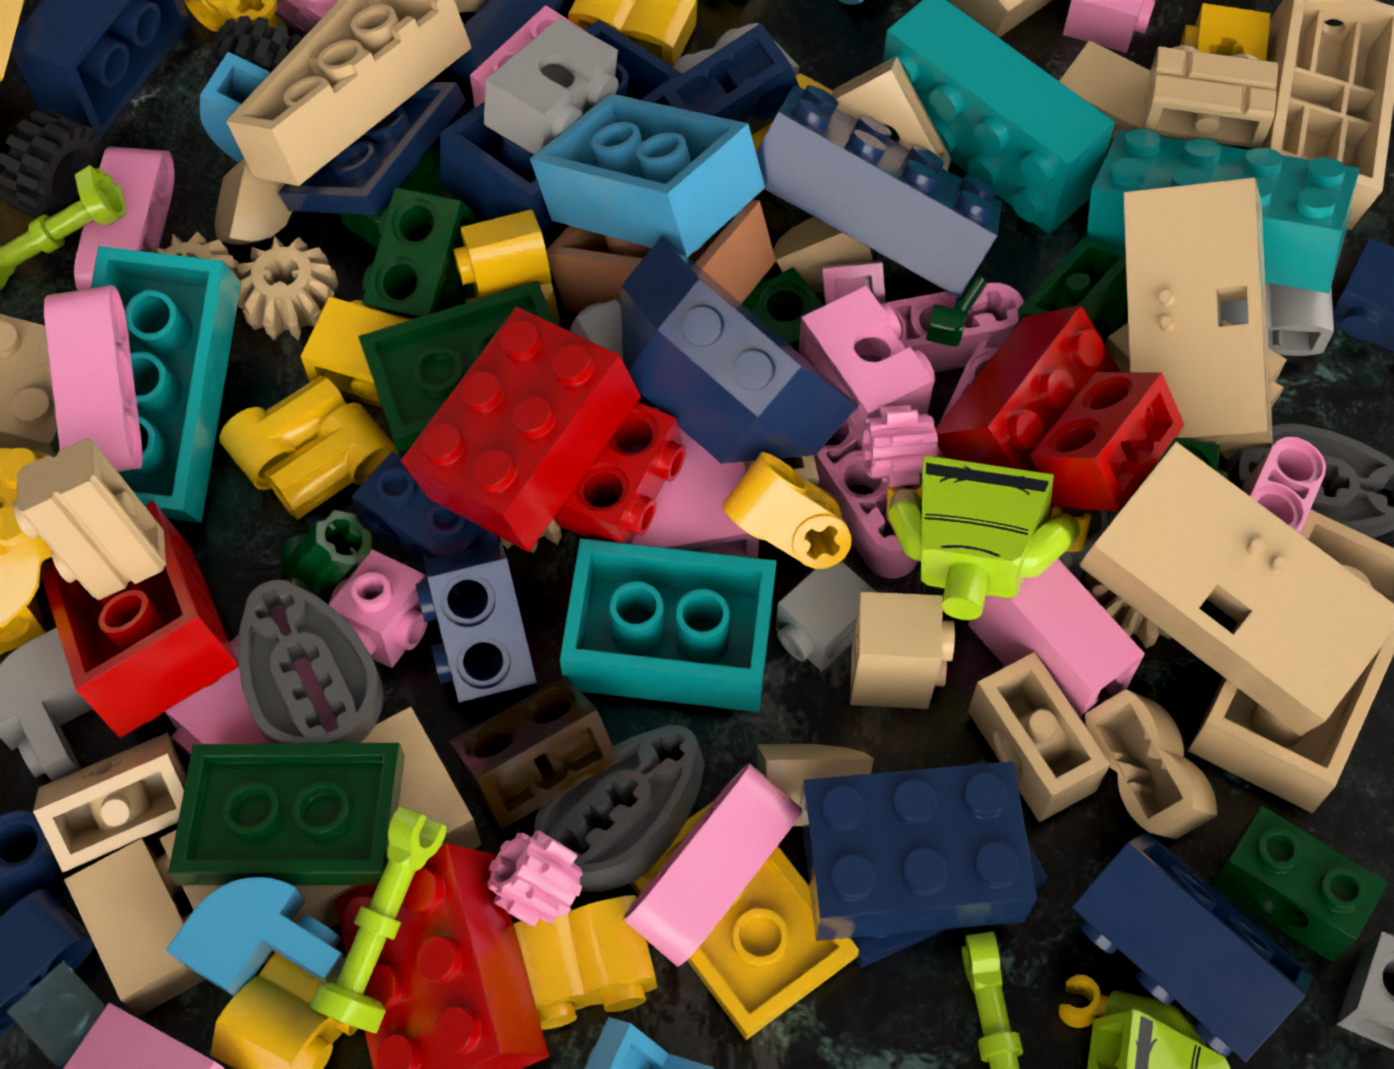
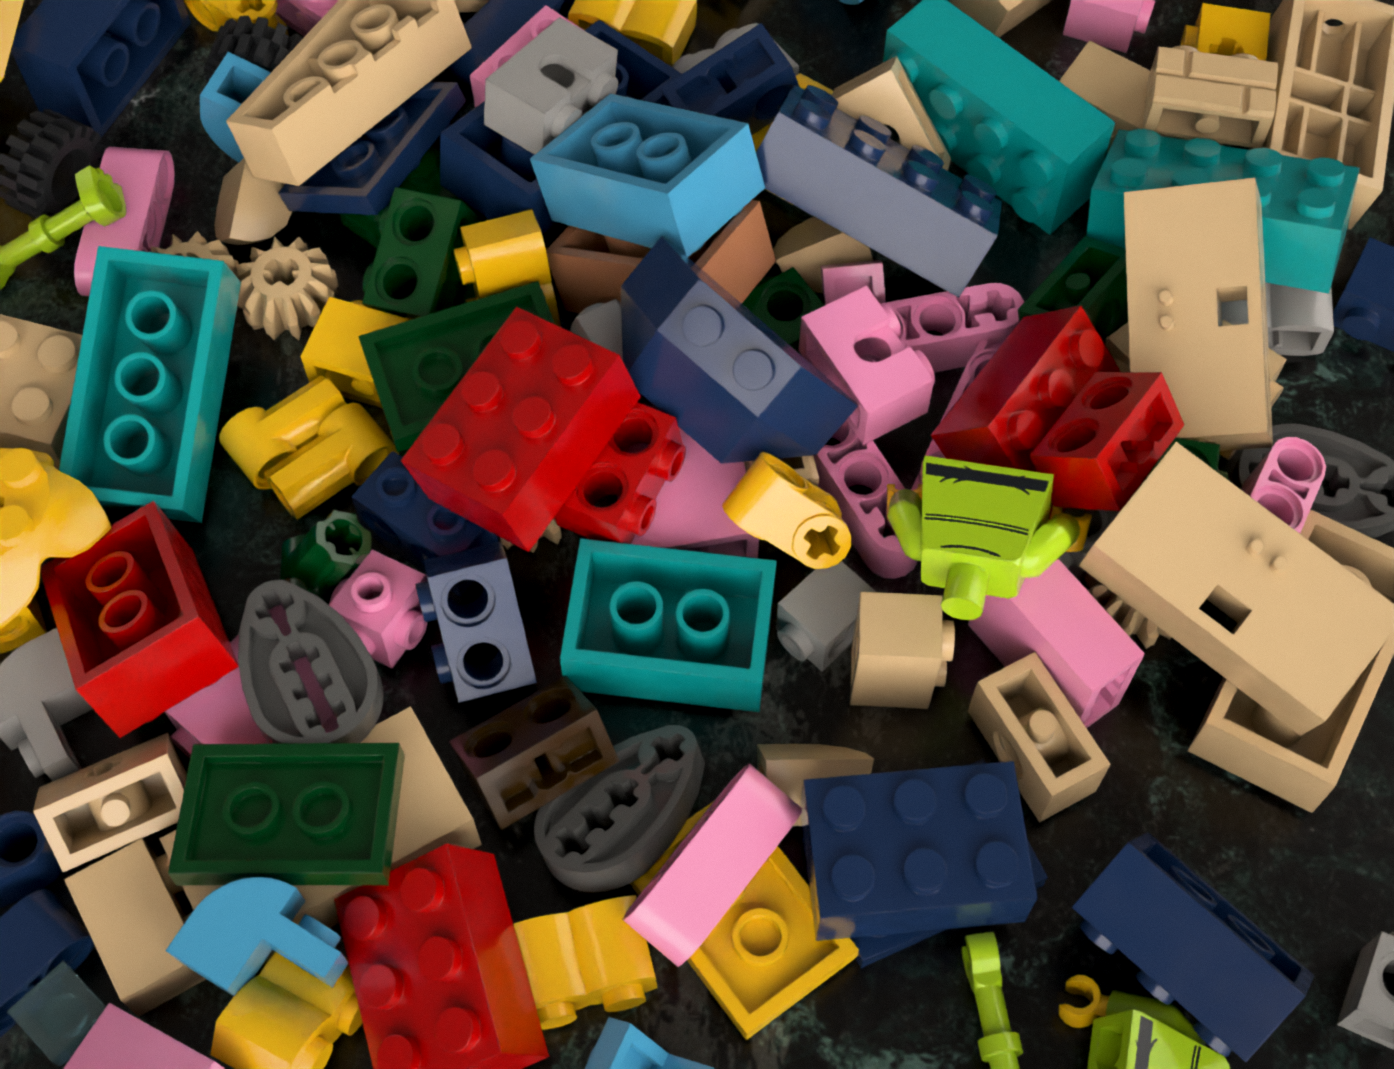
tan brick [13,438,166,600] -> none
bright pink beam [44,285,143,472] -> none
lime piece [309,806,447,1033] -> none
bright pink gear [487,830,583,927] -> none
bright pink gear [861,405,938,488] -> none
dark green hand [926,276,986,347] -> none
tan brick [1085,689,1217,839] -> none
dark green brick [1210,806,1388,962] -> none

